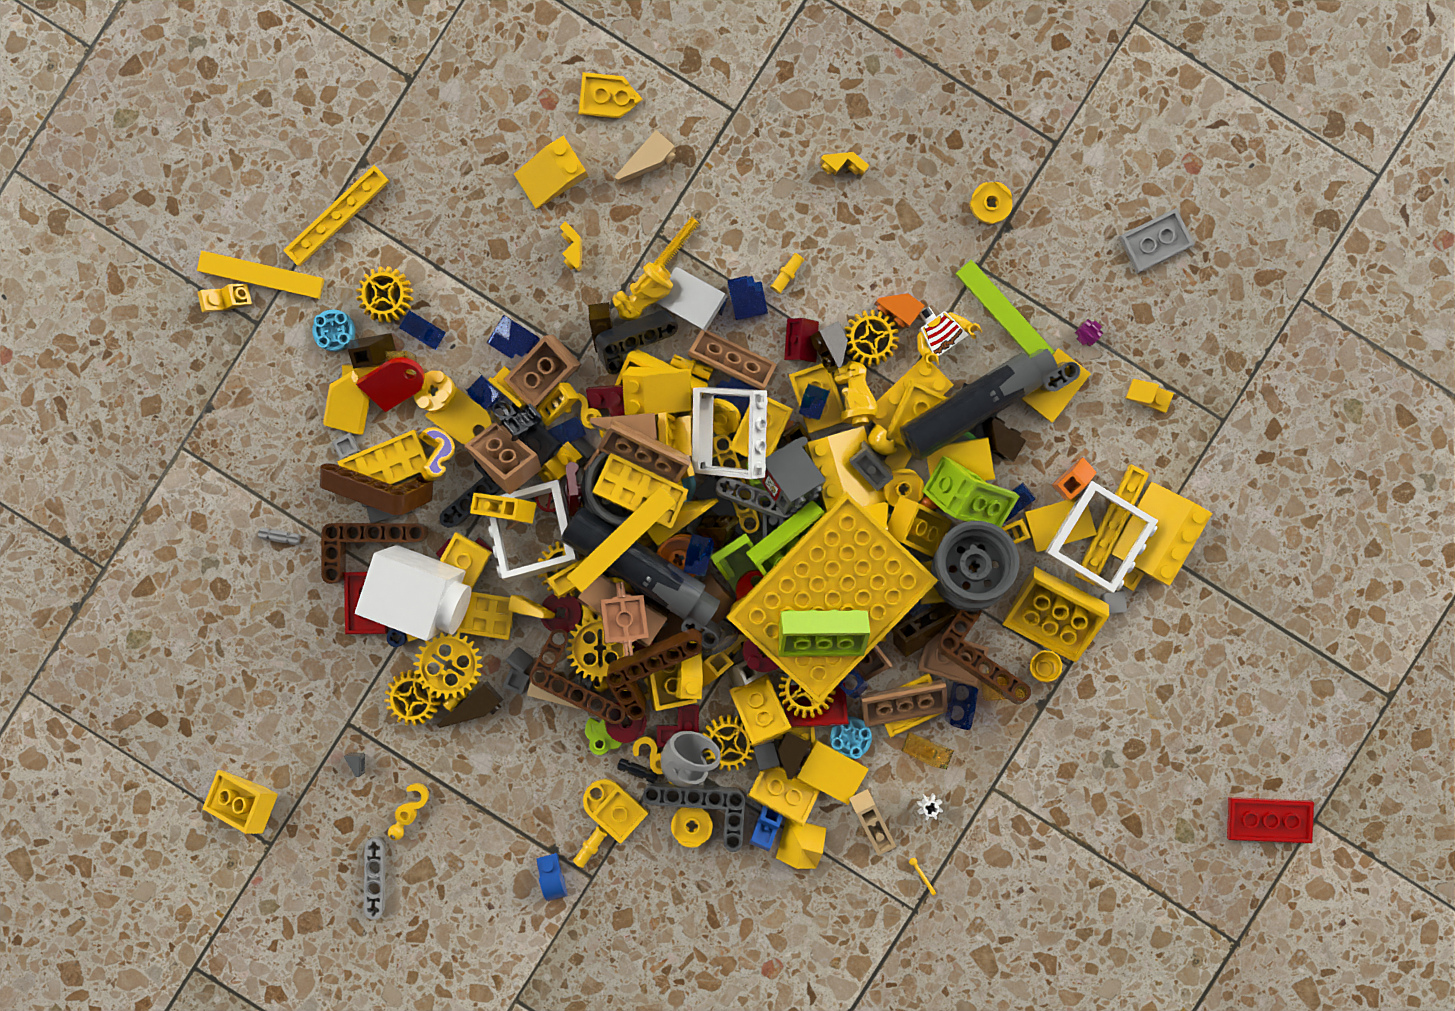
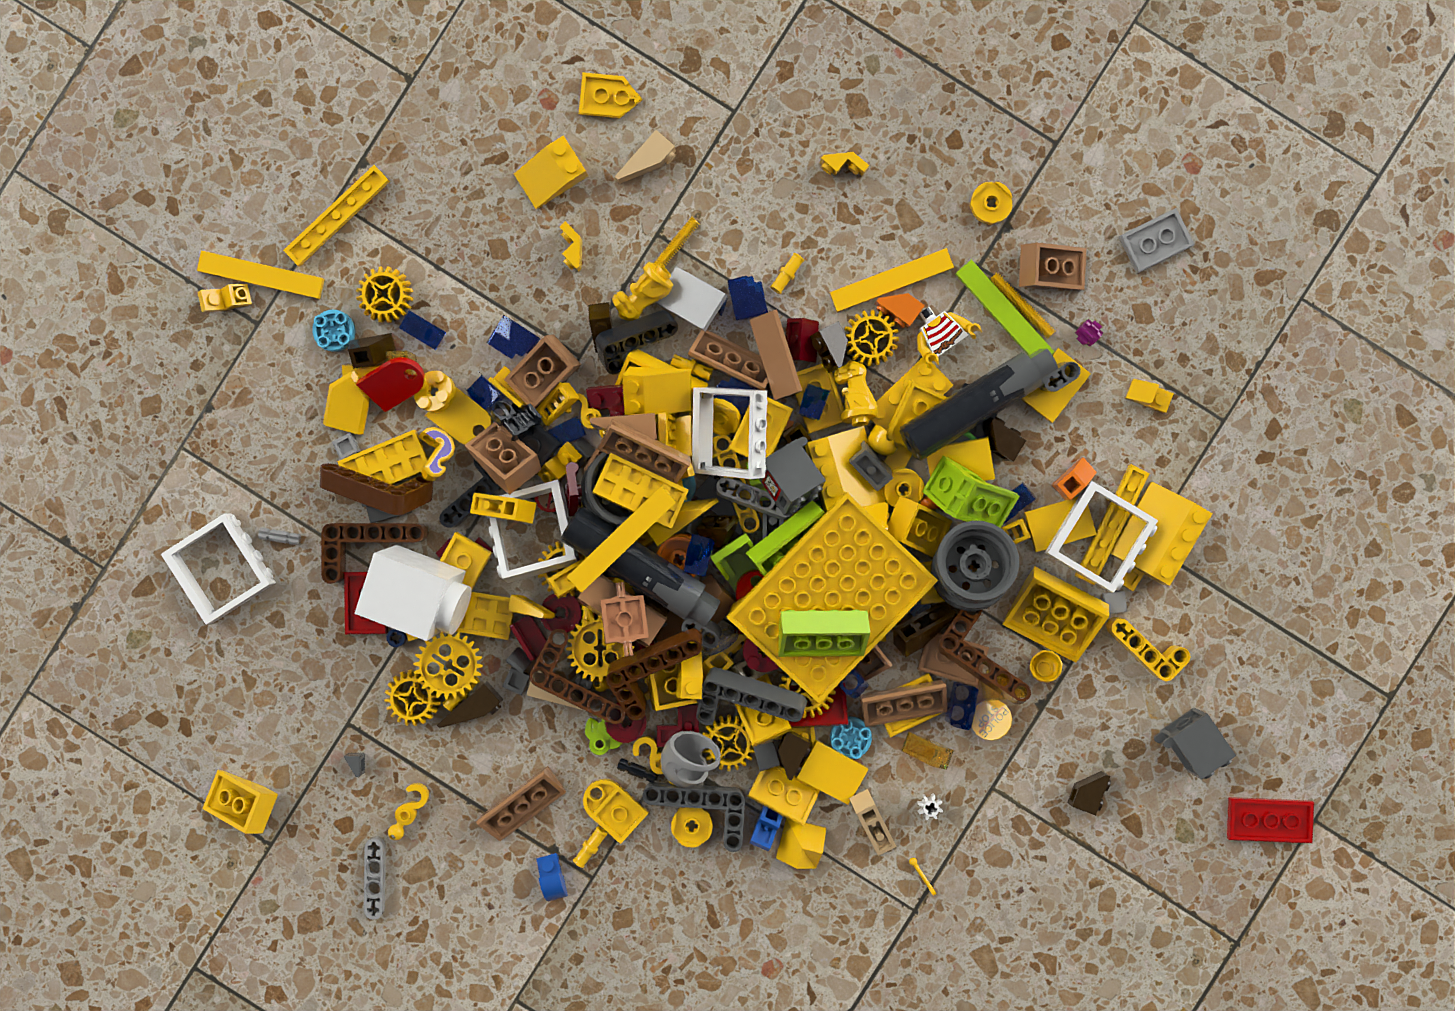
none -> white window [161,513,276,625]
none -> medium nougat slope [476,766,566,841]
none -> dark red panel [509,615,547,661]
none -> dark grey beam [696,667,807,725]
none -> medium nougat slope [749,309,802,400]
none -> yellow tile [829,248,954,312]
none -> yellow piece [970,699,1012,741]
none -> yellow axle [990,273,1056,339]
none -> medium nougat slope [1019,242,1087,290]
none -> dark brown slope [1067,771,1111,816]
none -> yellow beam [1106,617,1191,681]
none -> dark grey container [1154,708,1236,780]

